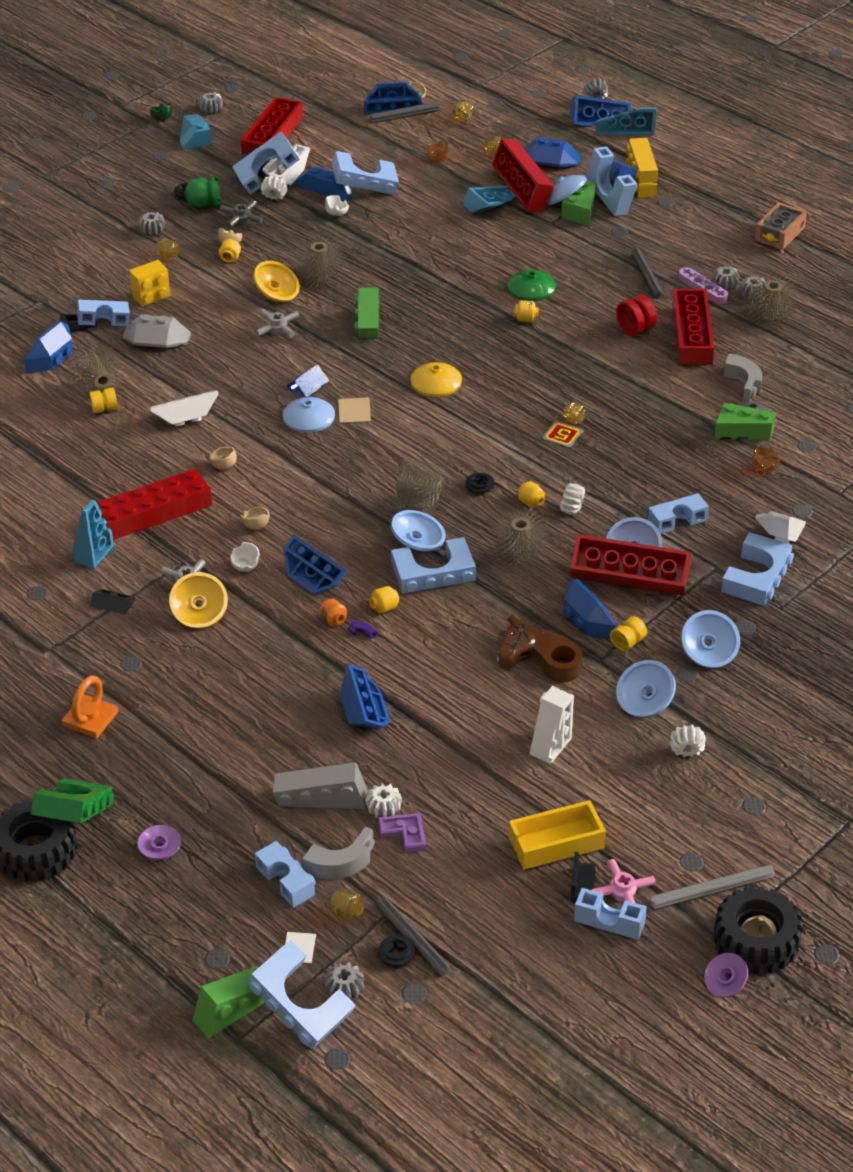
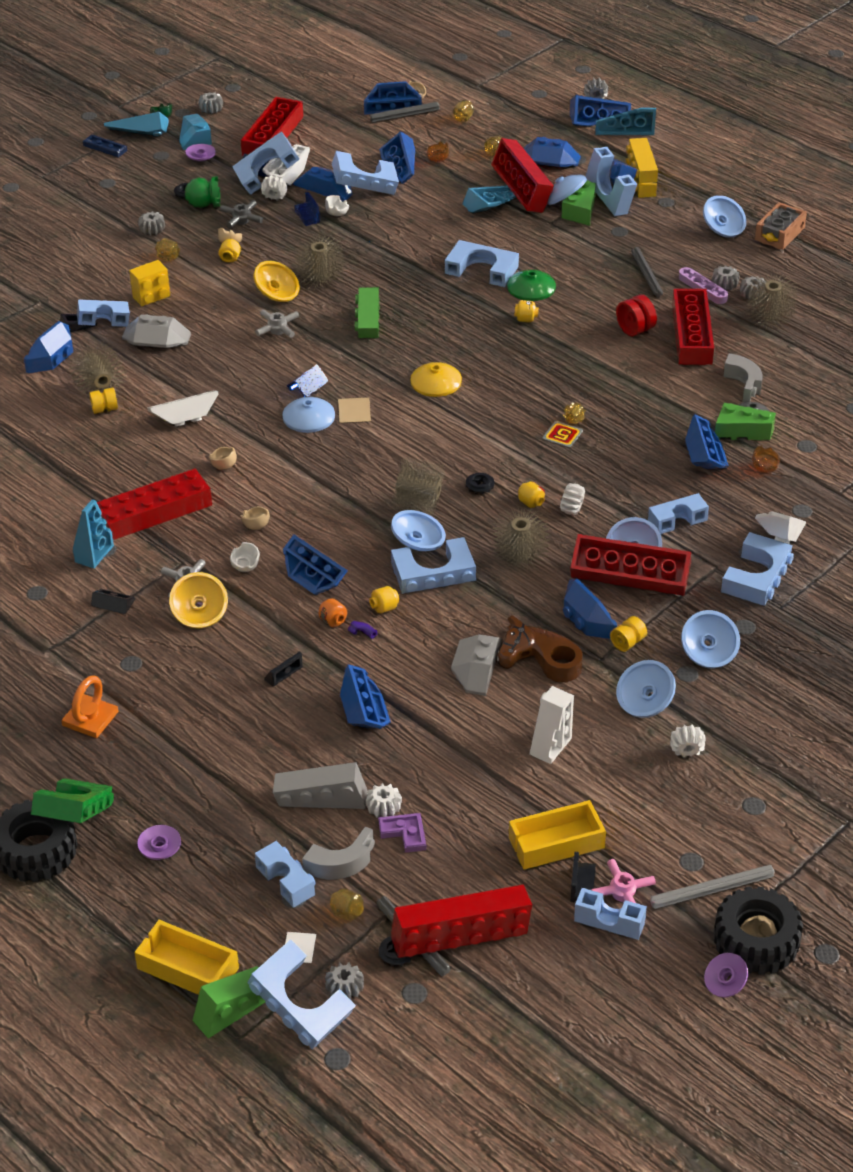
none -> dark blue tile [83,135,128,158]
none -> dark azure wedge [104,112,169,136]
none -> yellow piece [135,920,239,995]
none -> medium lavender dish [186,144,216,162]
none -> black slope [264,651,303,686]
none -> clear blue panel [294,192,320,226]
none -> blue wedge [379,131,415,184]
none -> red brick [391,884,532,958]
none -> light blue arch [445,240,519,287]
none -> light grey wedge [451,634,502,696]
none -> blue wedge [685,414,729,469]
none -> light blue dish [703,196,746,237]

